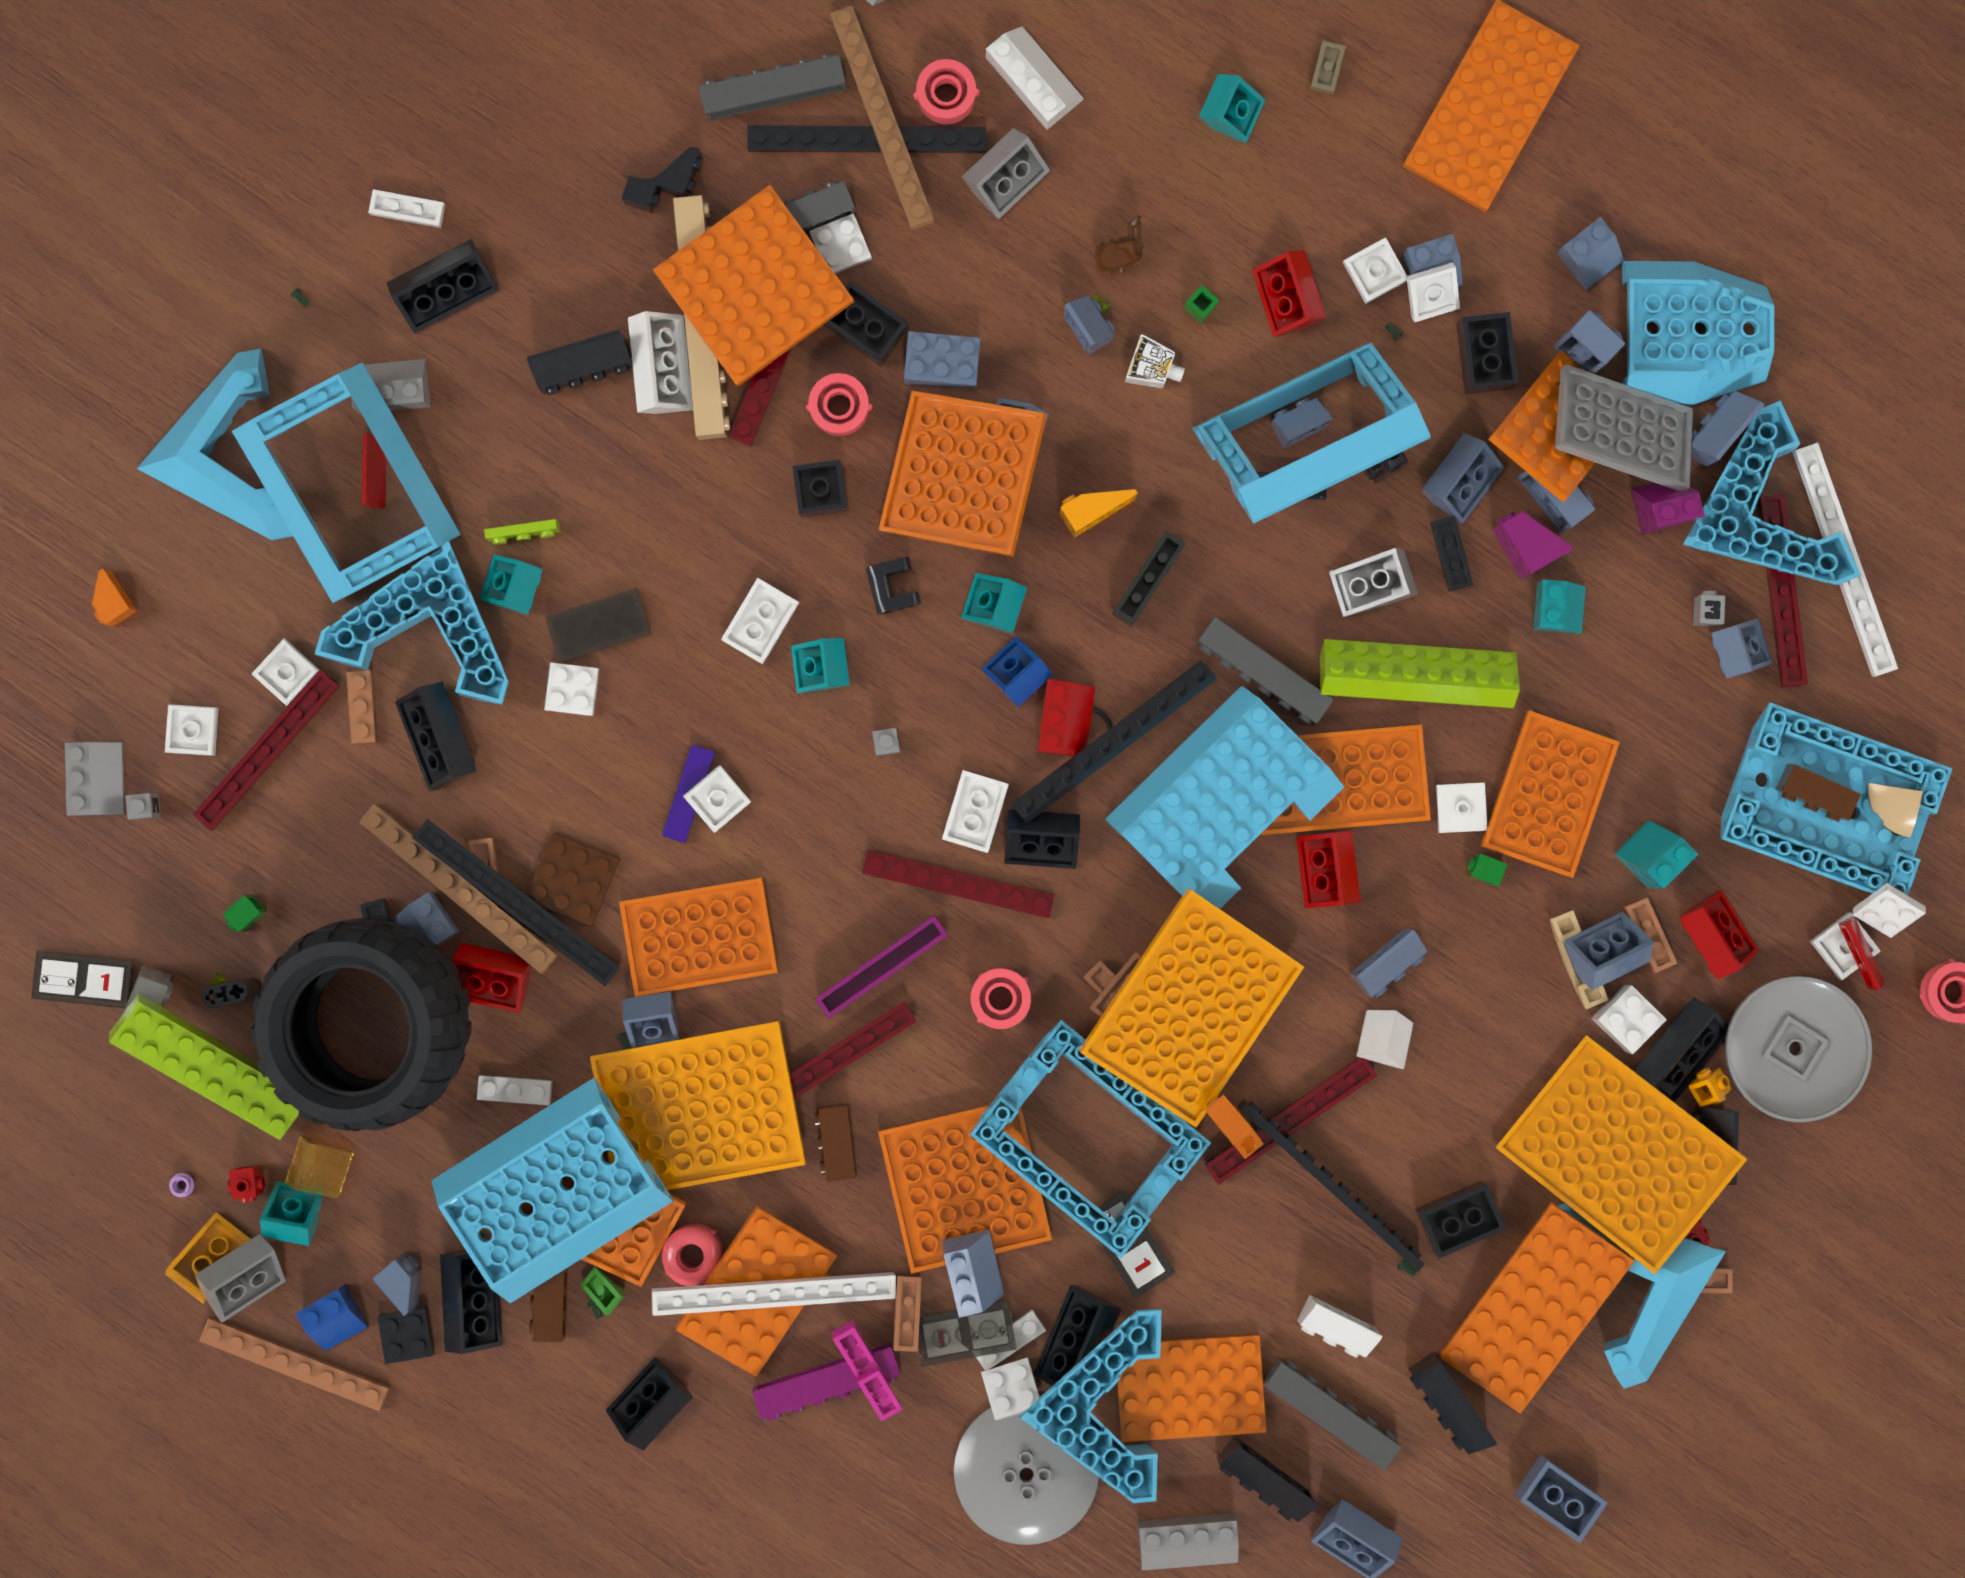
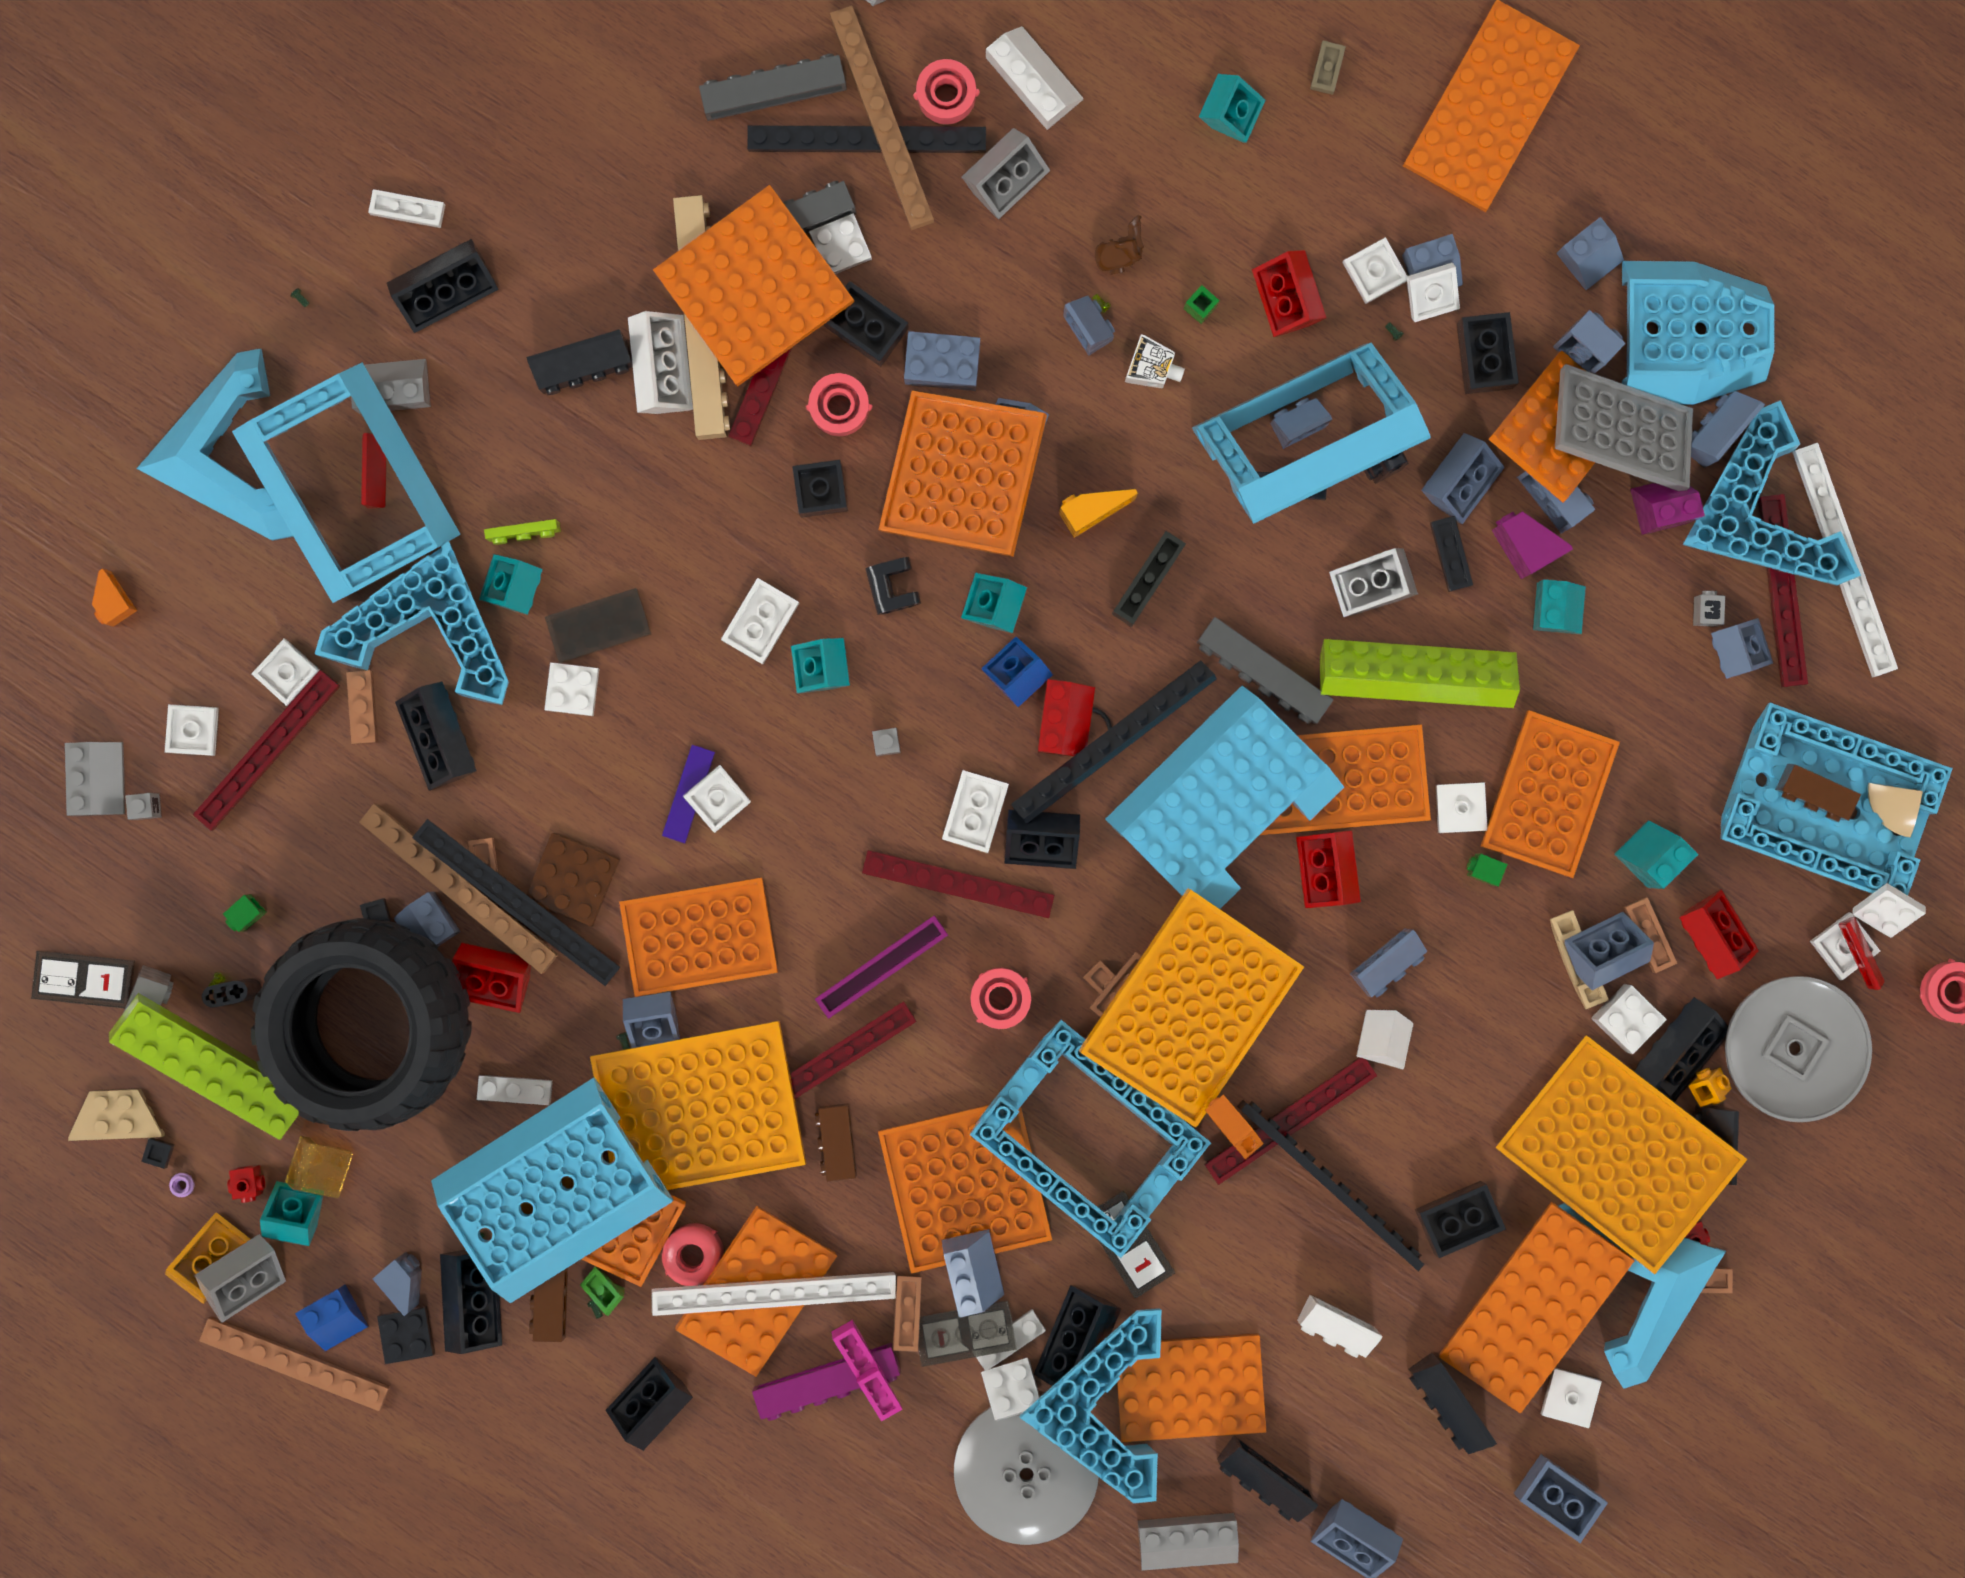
black arch [621,147,704,213] -> none
dark grey brick [1263,1358,1401,1471] -> none
clear green piece [1397,1259,1417,1277] -> none
none -> tan wing [68,1089,165,1141]
none -> black plate [141,1137,174,1169]
none -> white plate [1540,1368,1602,1428]

